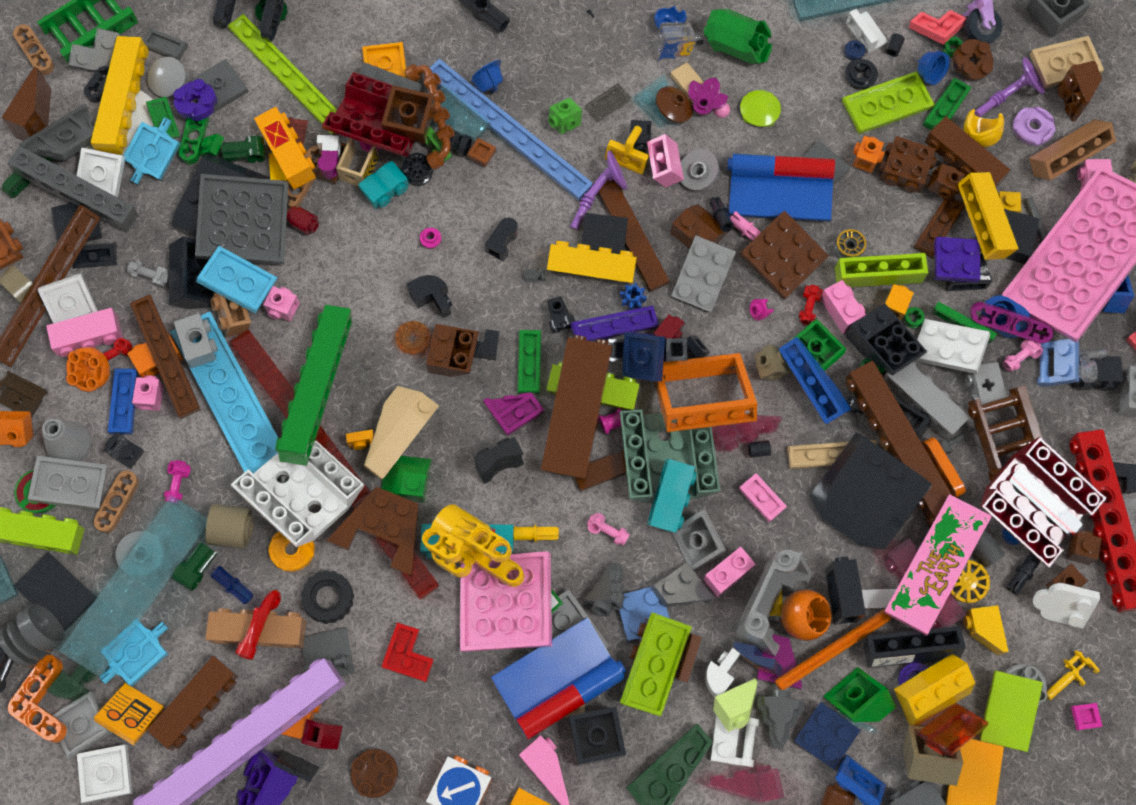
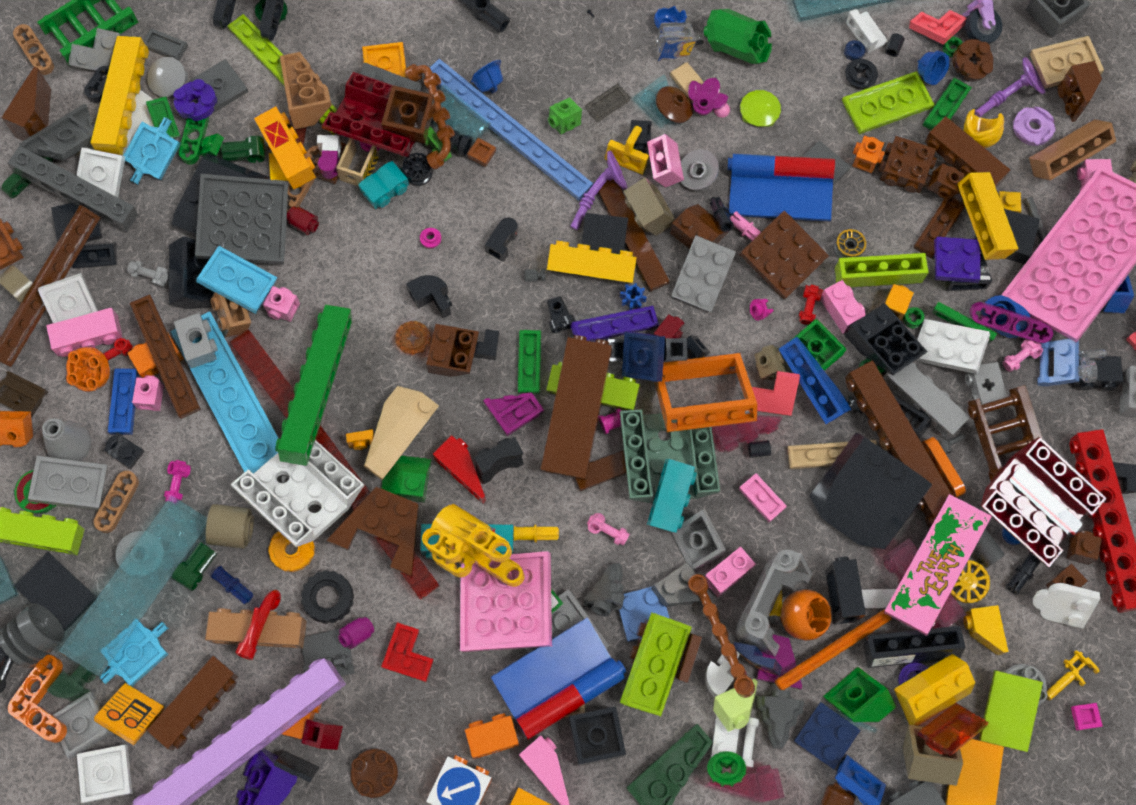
none -> medium nougat wedge [280,52,331,129]
none -> magenta brick [338,617,374,649]
none -> red slope [433,435,486,504]
none -> orange brick [465,713,519,760]
none -> dark tan brick [623,177,676,236]
none -> dark orange bar [688,574,755,698]
none -> green gear [707,751,746,787]
none -> coral tile [752,371,800,416]

